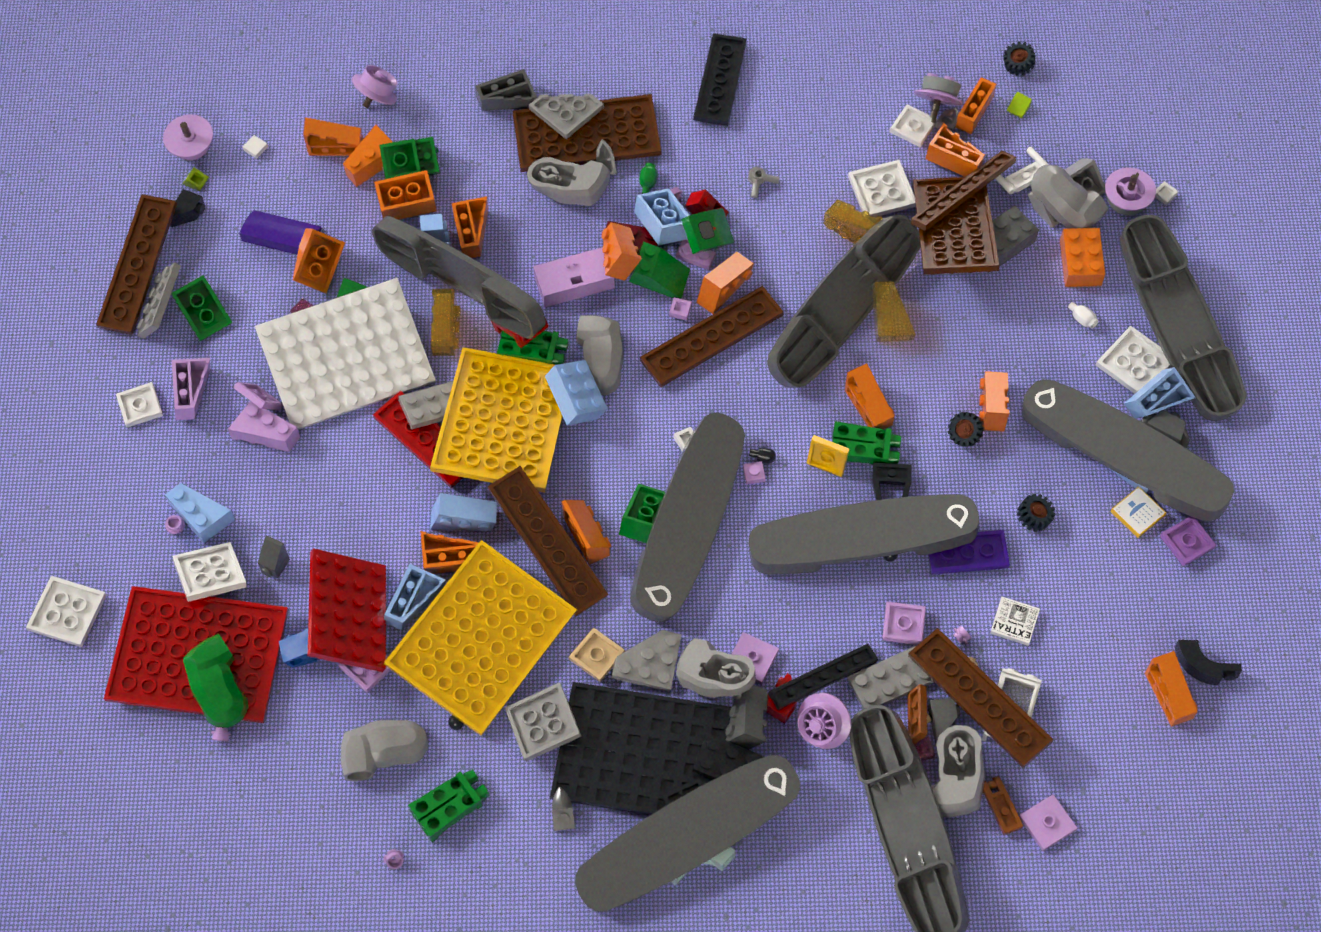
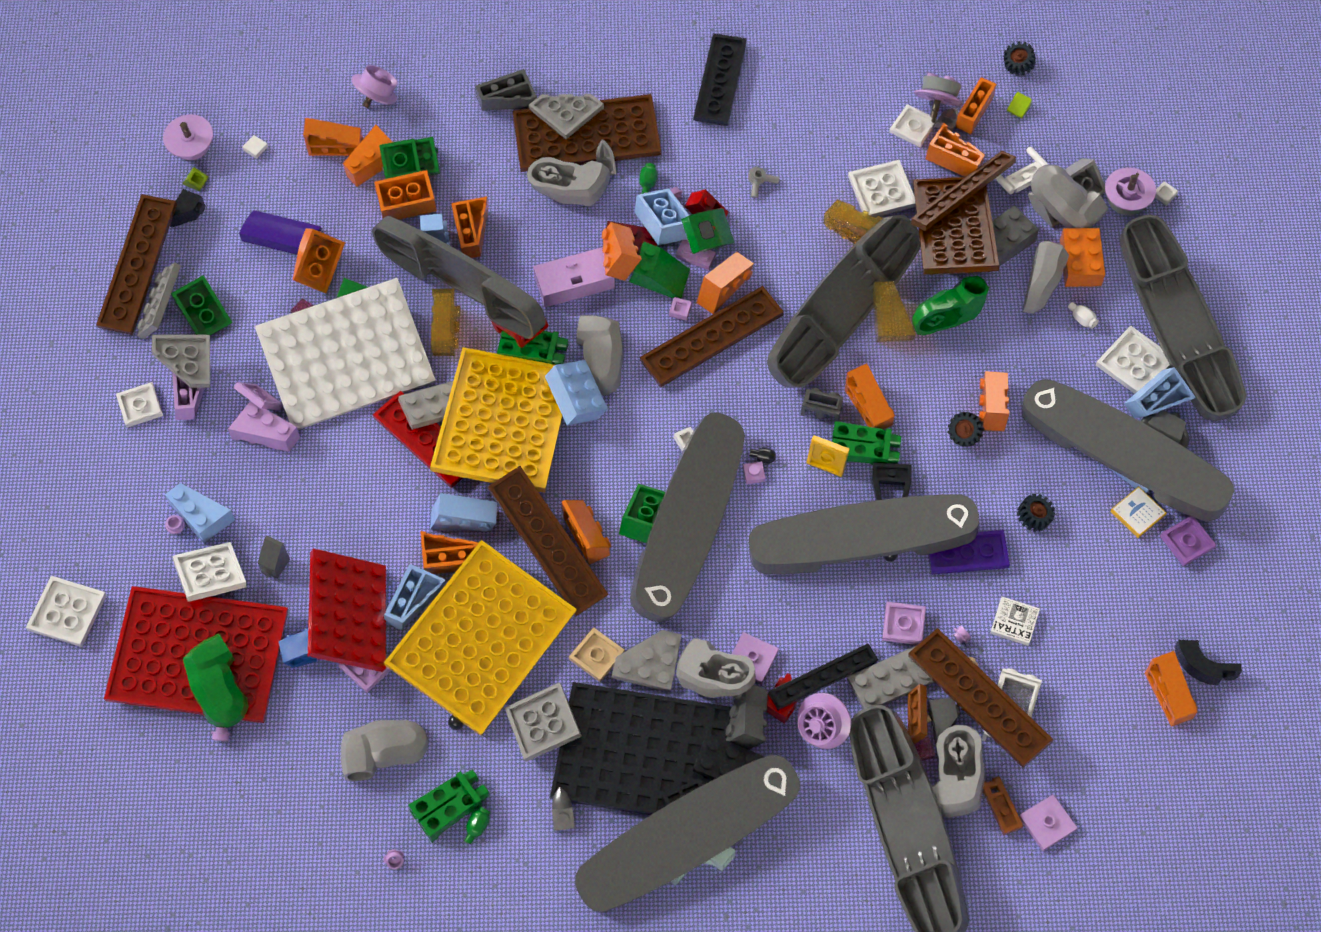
none -> light grey plate [152,335,210,388]
none -> green plant [464,807,491,845]
none -> dark grey window [801,388,844,423]
none -> green piece [912,276,989,336]
none -> light grey piece [1022,241,1069,314]

